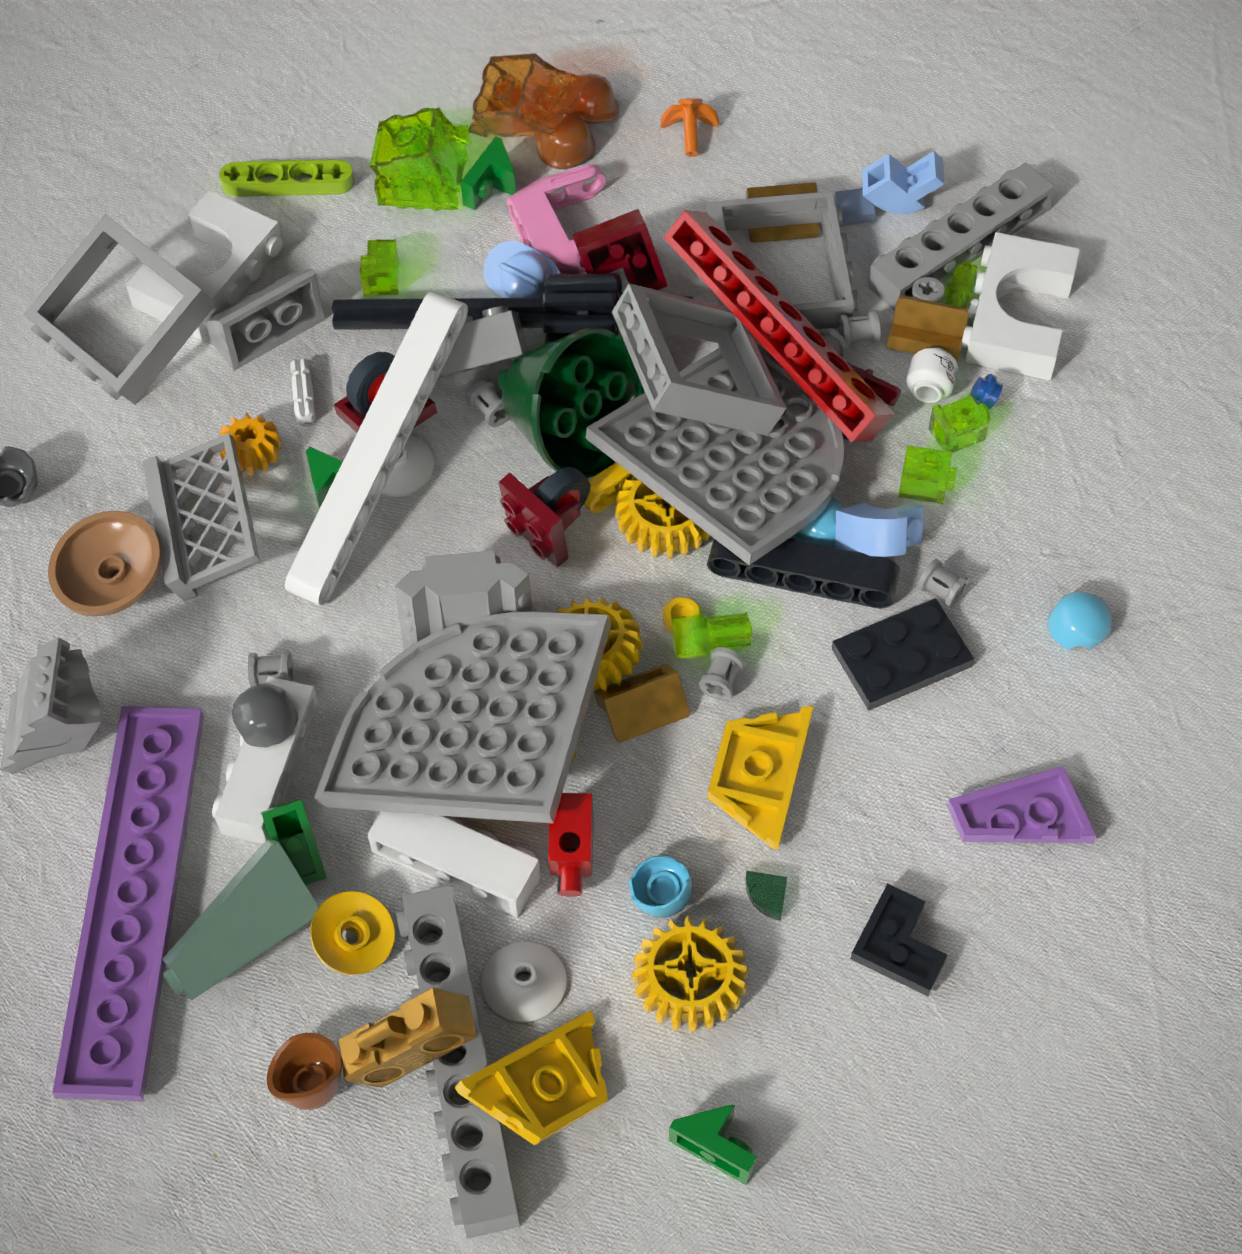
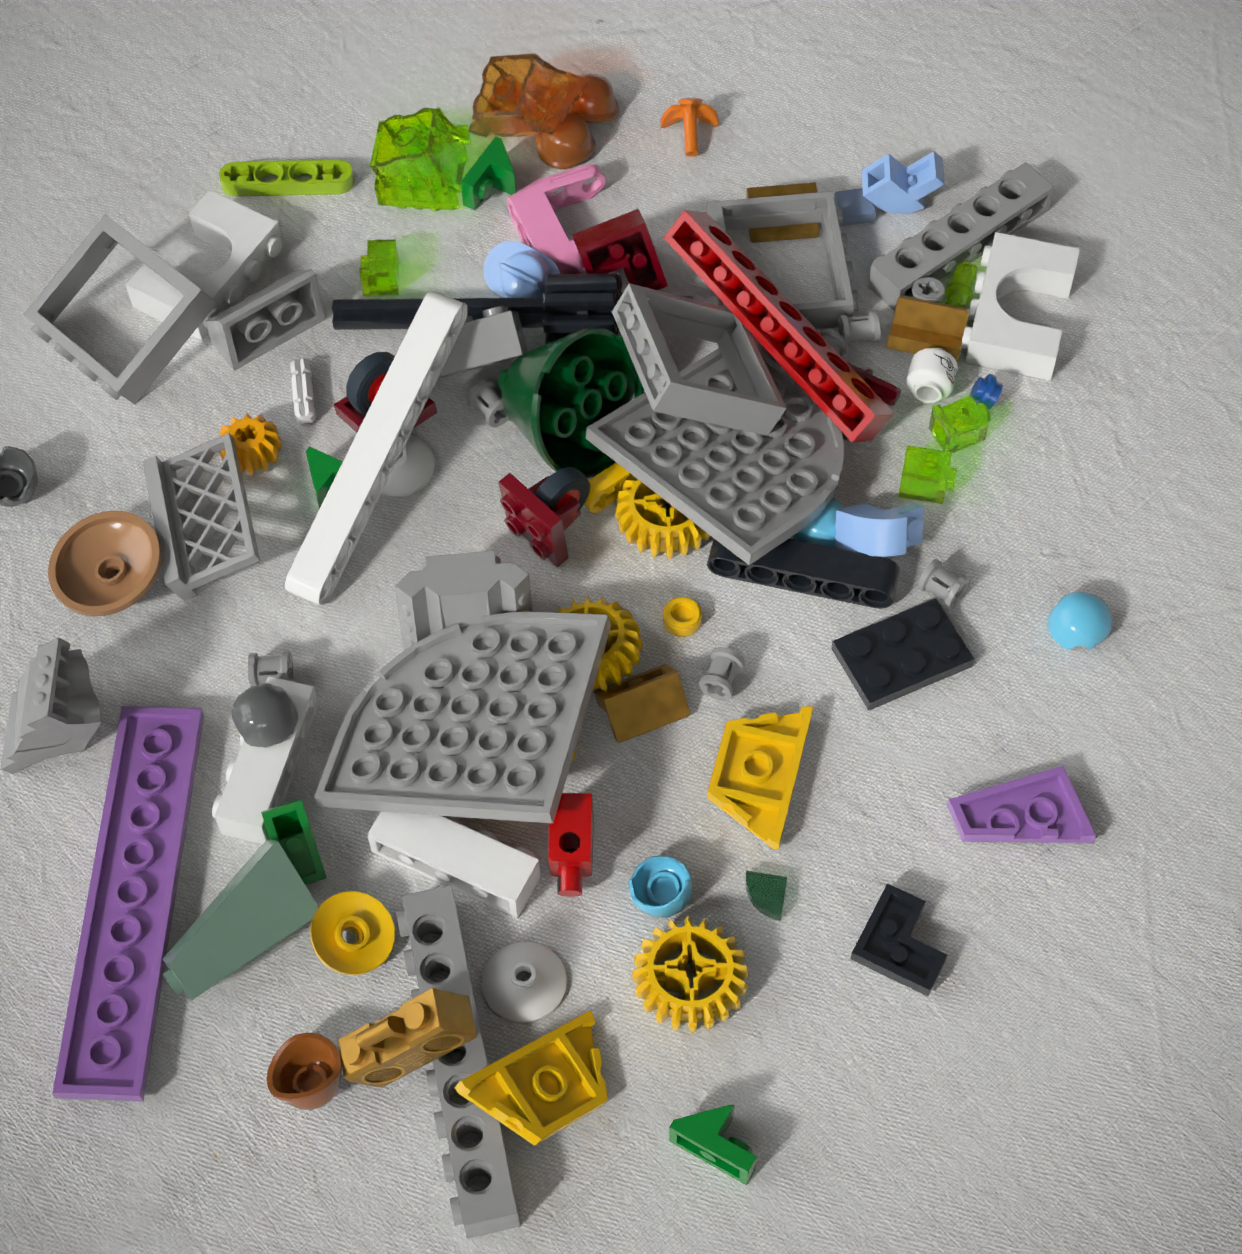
clear neon green piece [671,612,753,658] -> none

